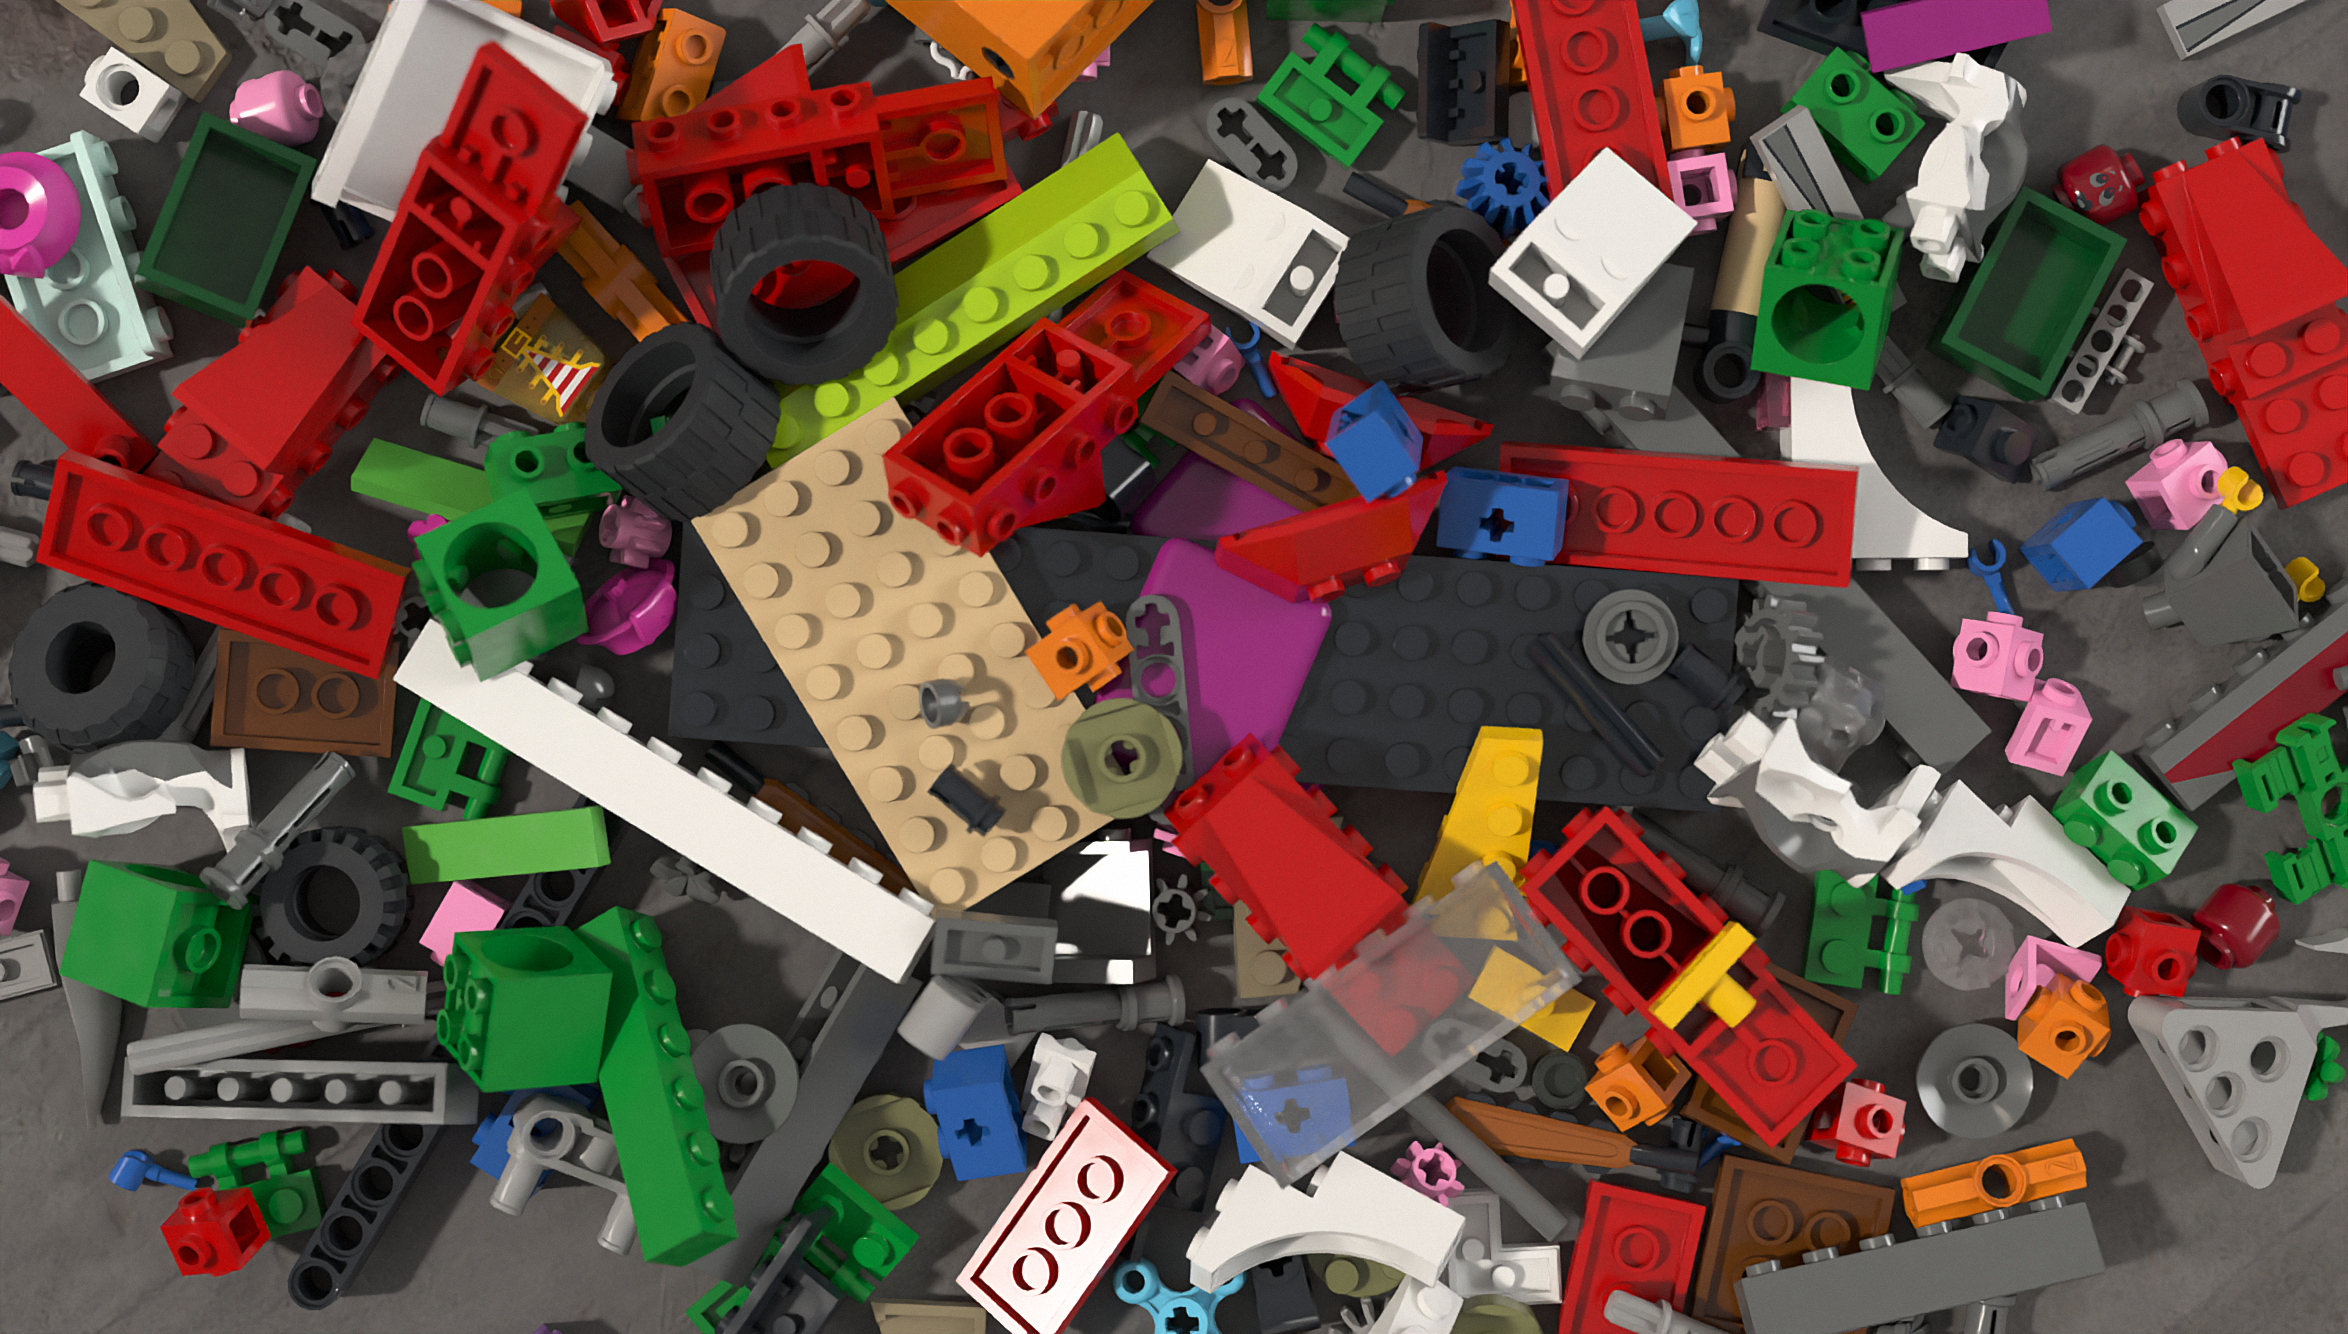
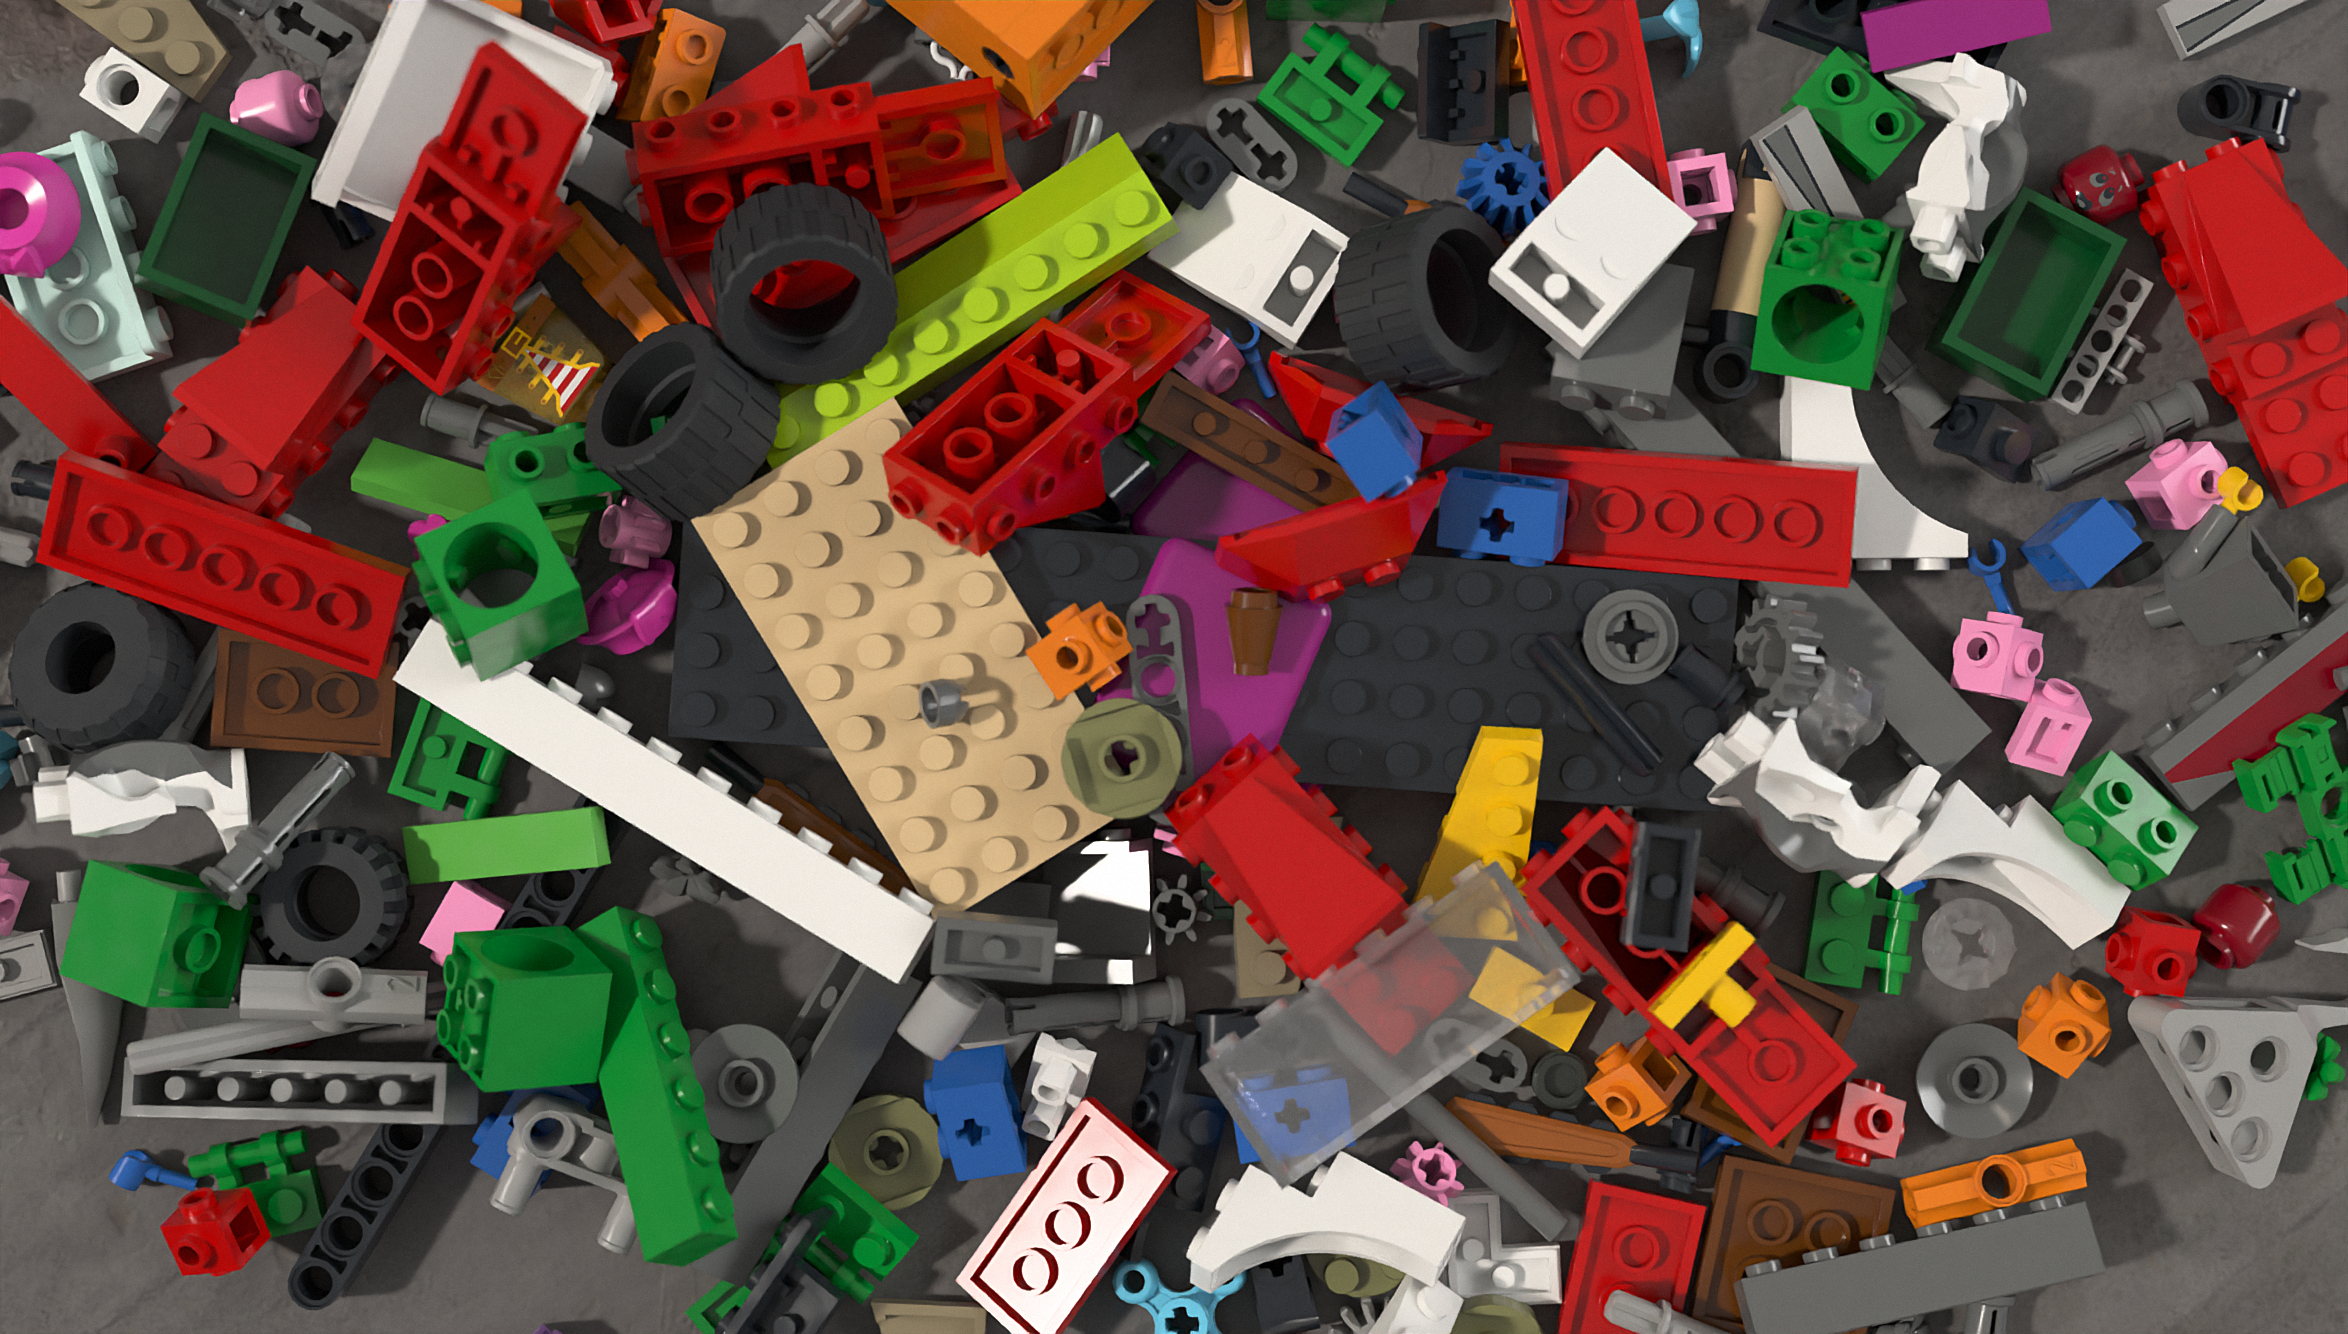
black pin [927,763,1006,838] -> none
orange brick [1654,65,1736,159] -> none
clear pink tile [1756,371,1791,432] -> none
bright pink bracket [2005,935,2102,1021] -> none
none -> black bracket [1138,121,1233,210]
none -> reddish brown cone [1224,587,1284,676]
none -> black brick [1619,822,1701,952]

